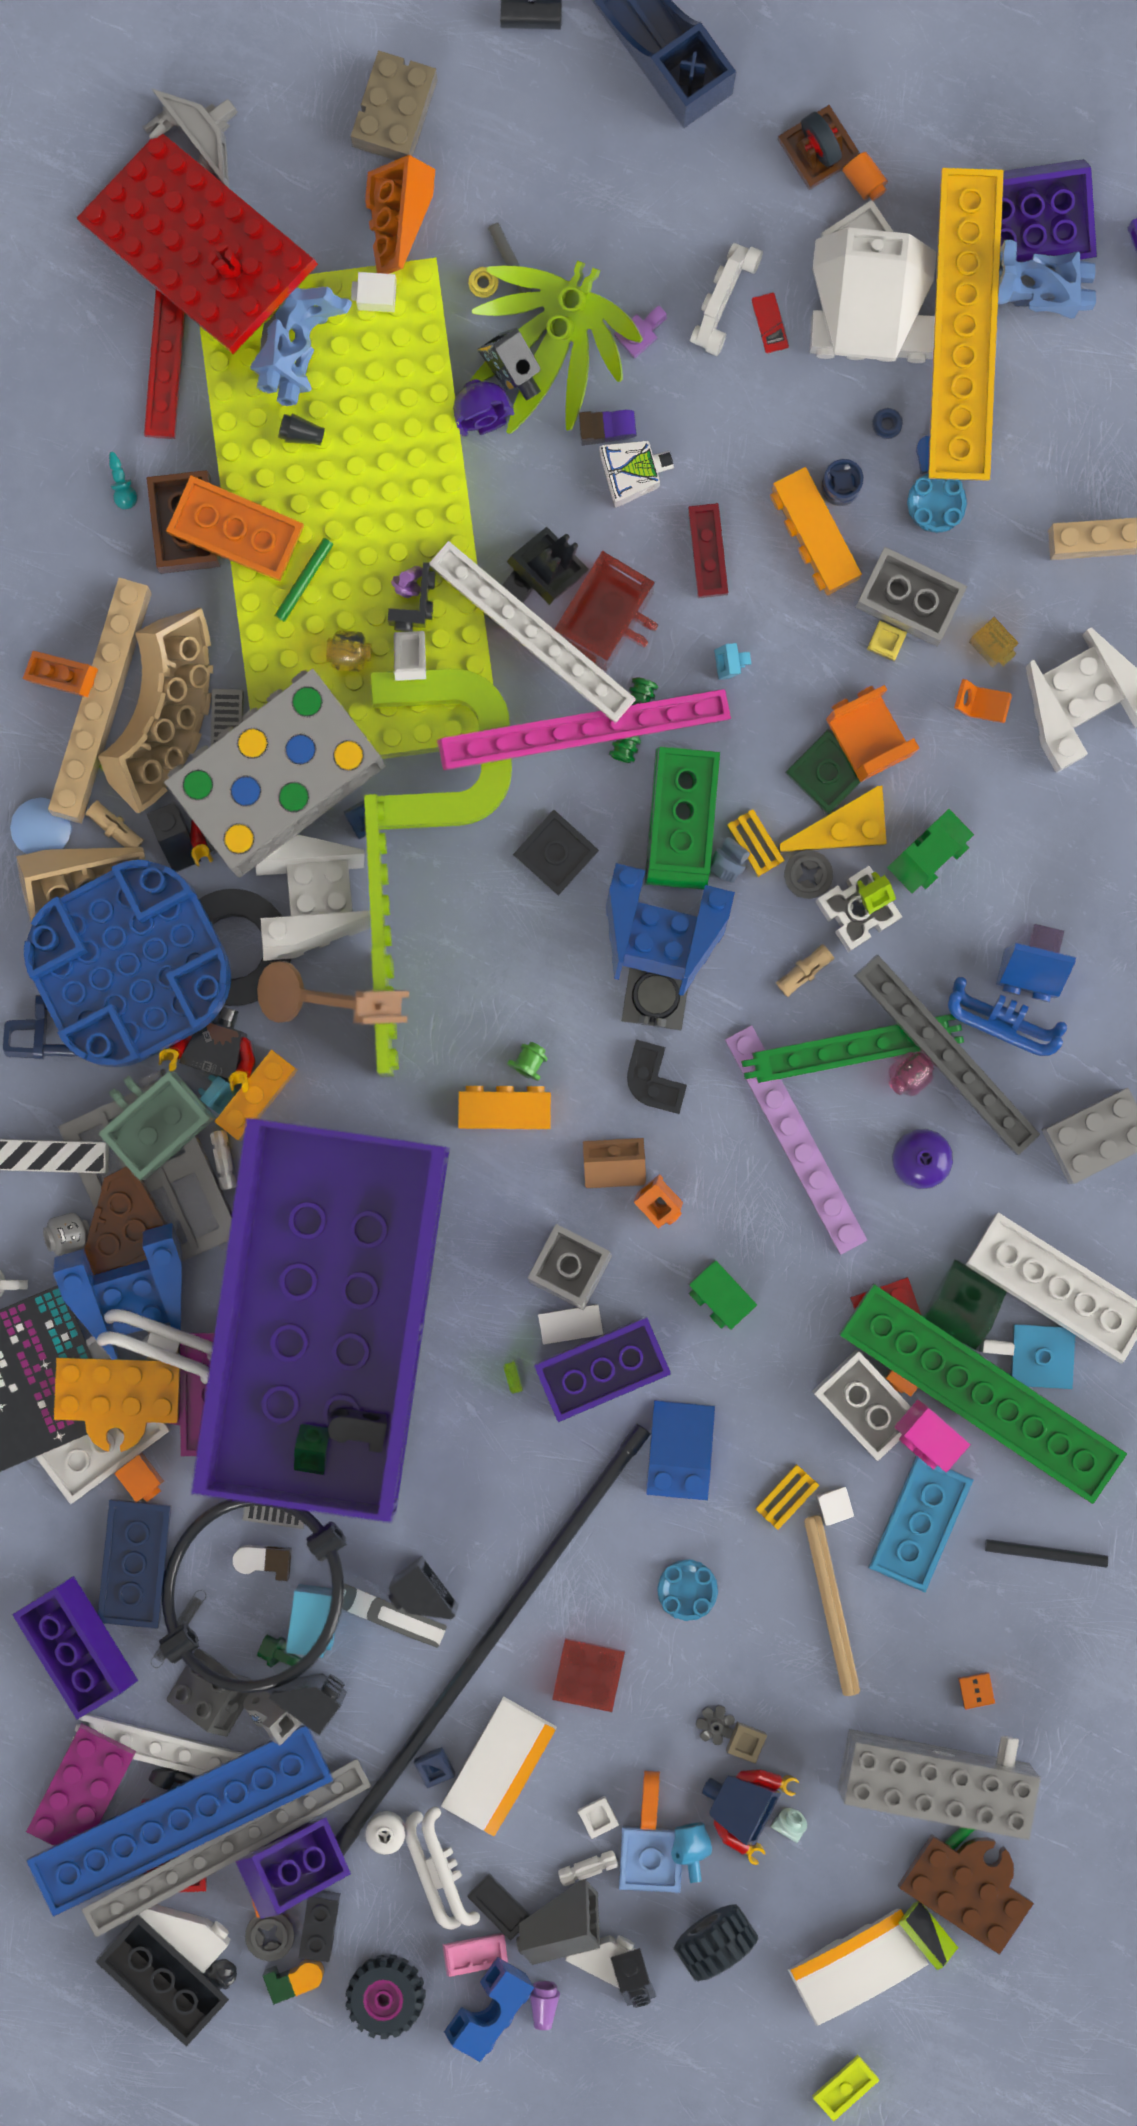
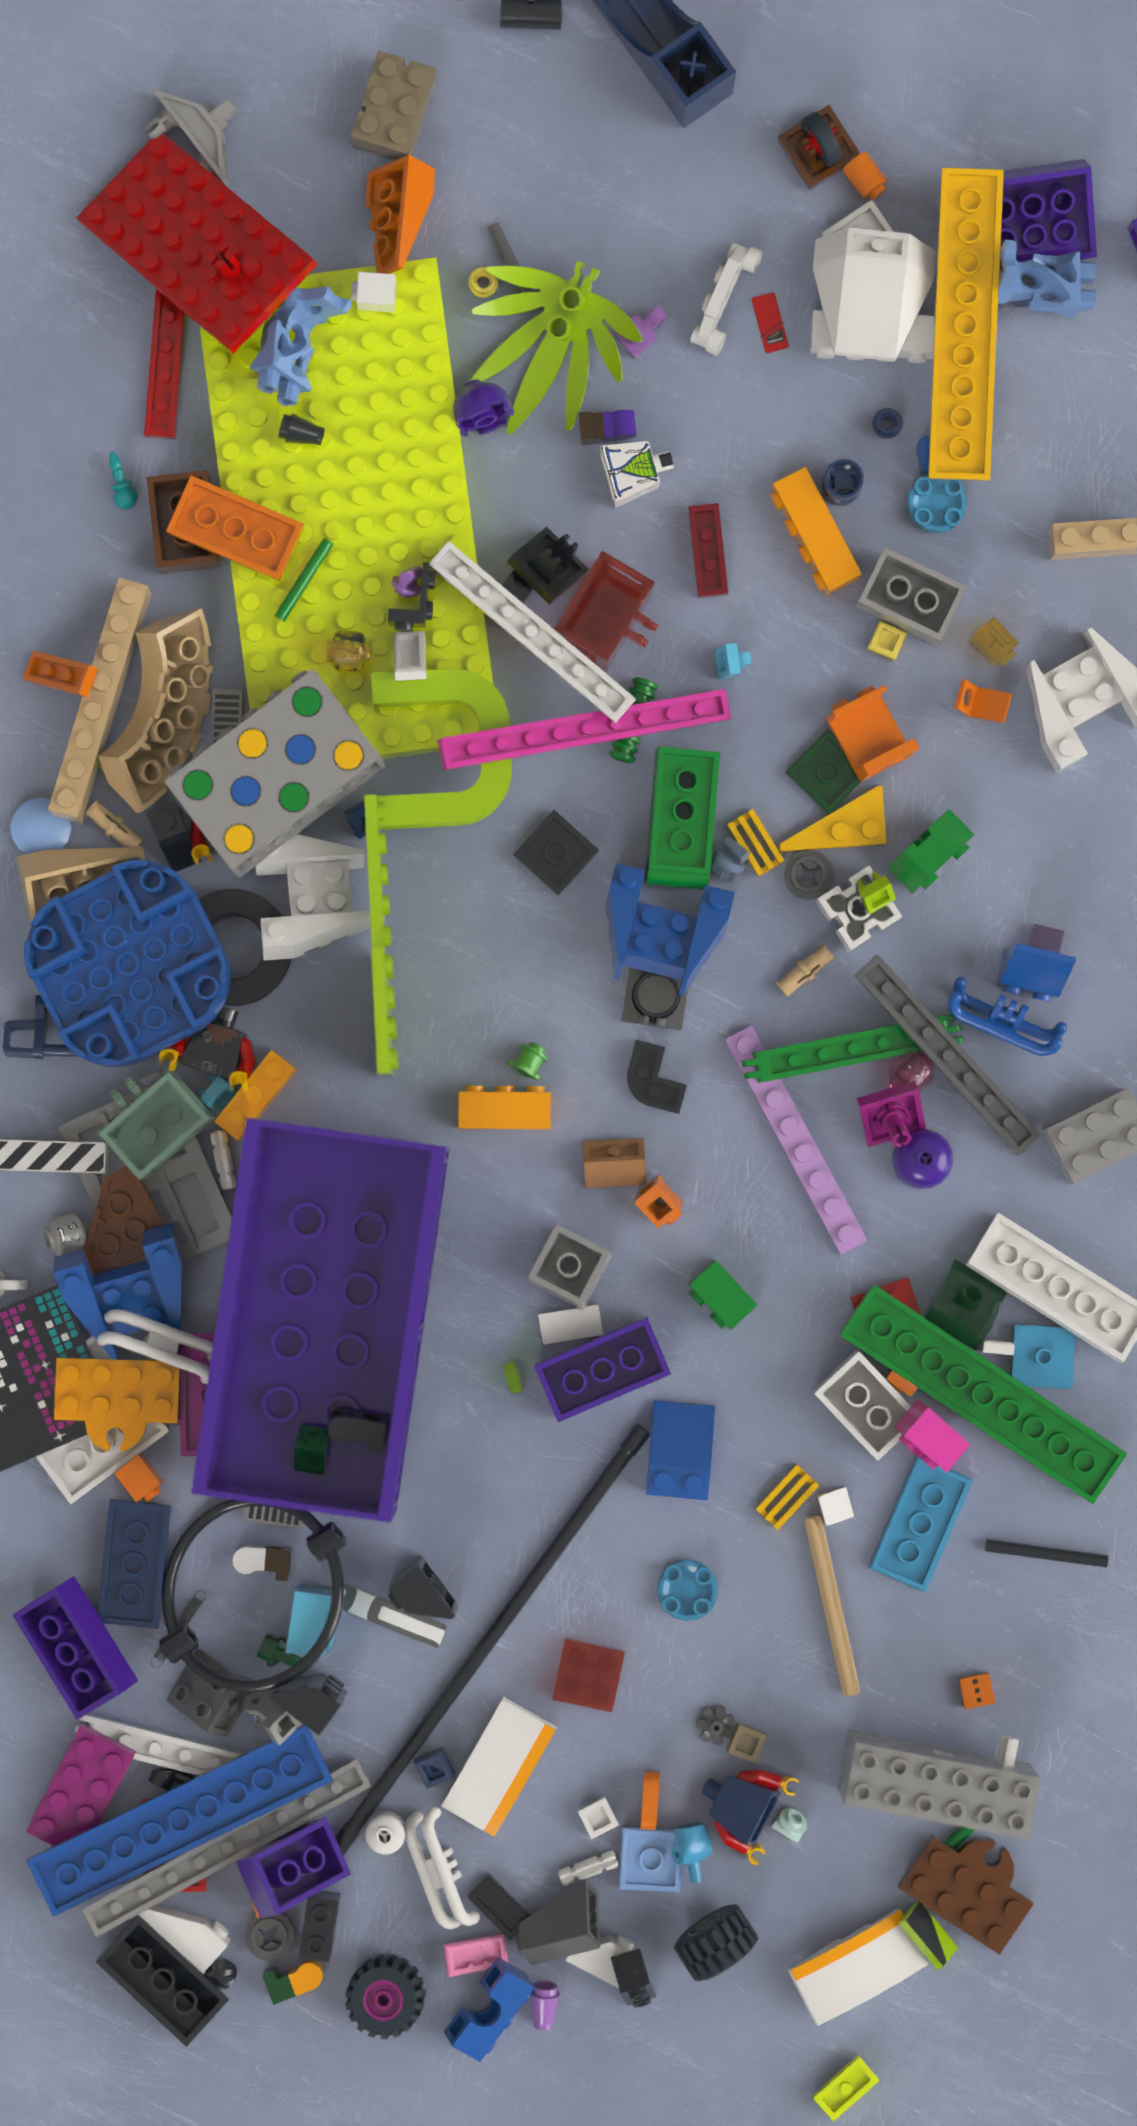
medium nougat piece [257,961,409,1024] -> none
torso [477,328,541,401] -> none
none -> magenta plate [856,1081,926,1147]

